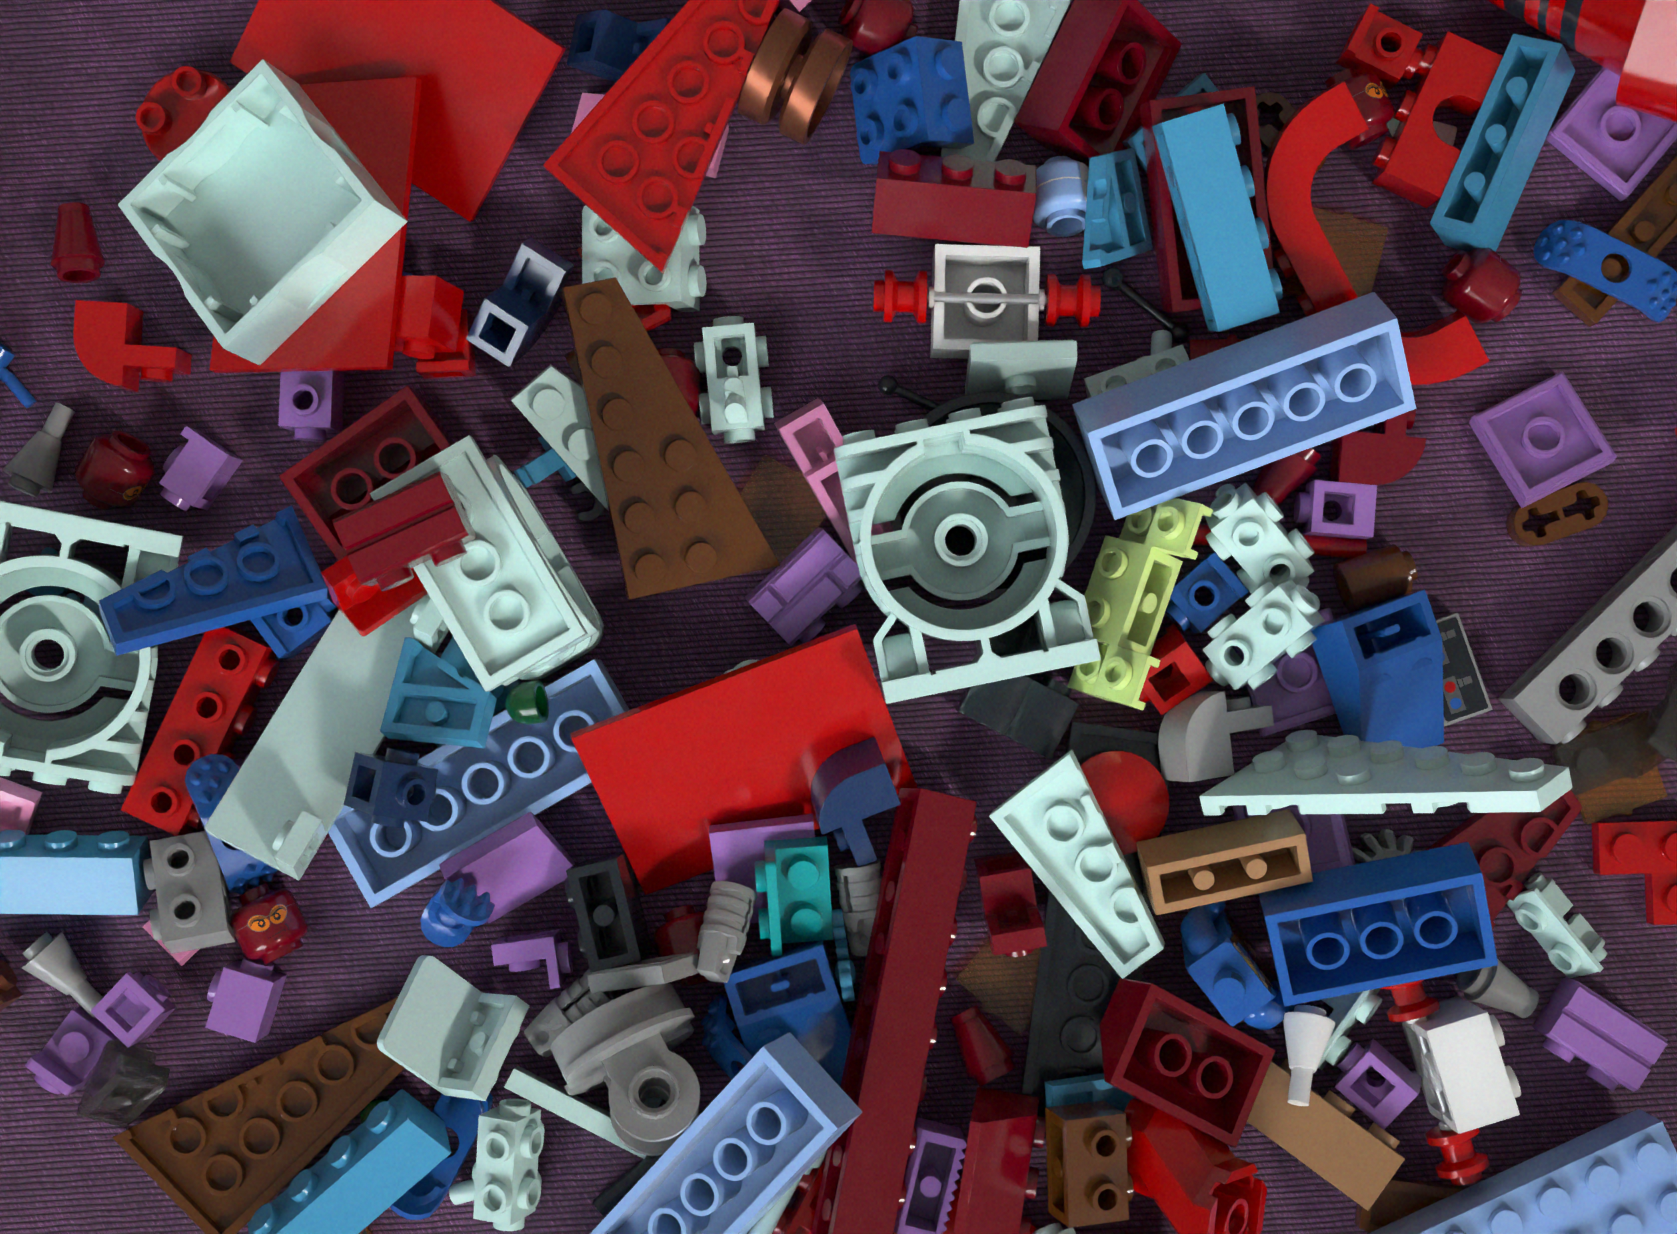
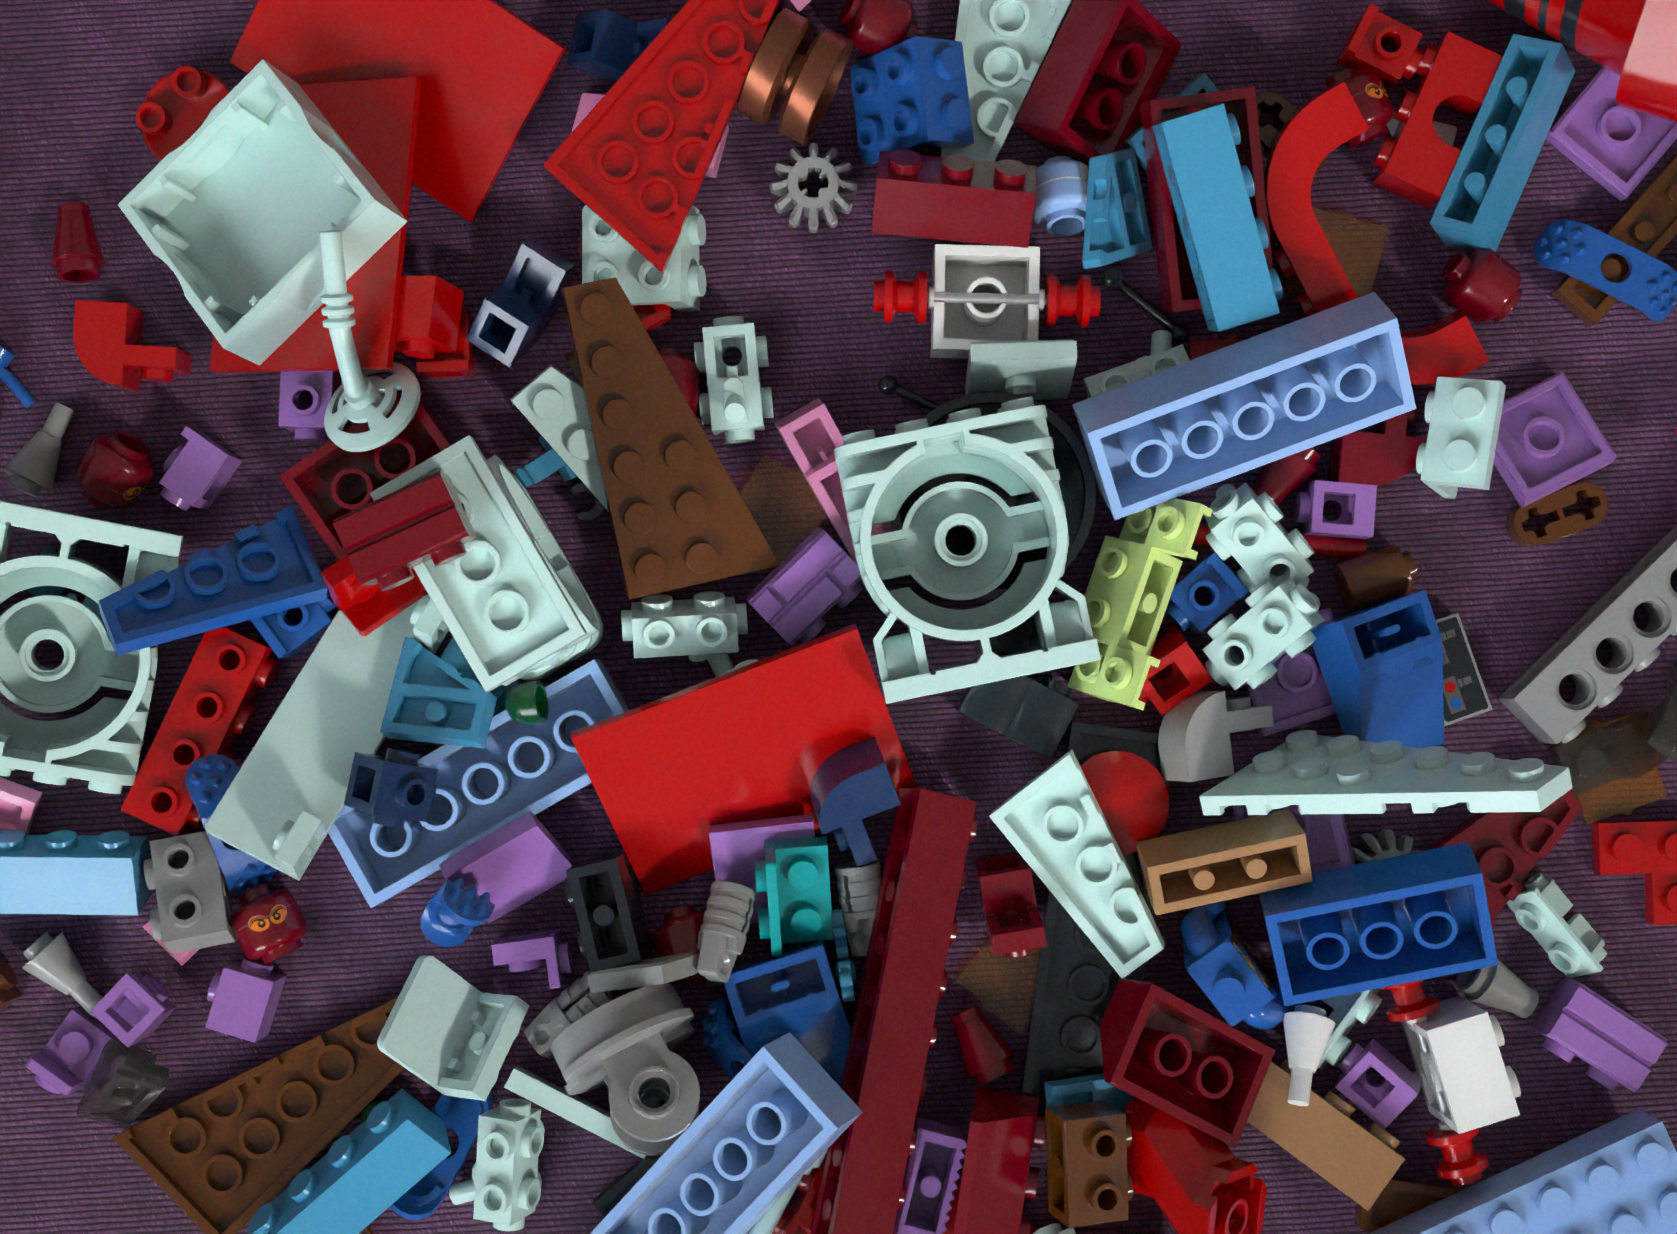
none -> light aqua dish [319,230,421,452]
none -> light aqua brick [621,591,748,677]
none -> light grey gear [770,142,857,233]
none -> light aqua bracket [1416,376,1506,499]

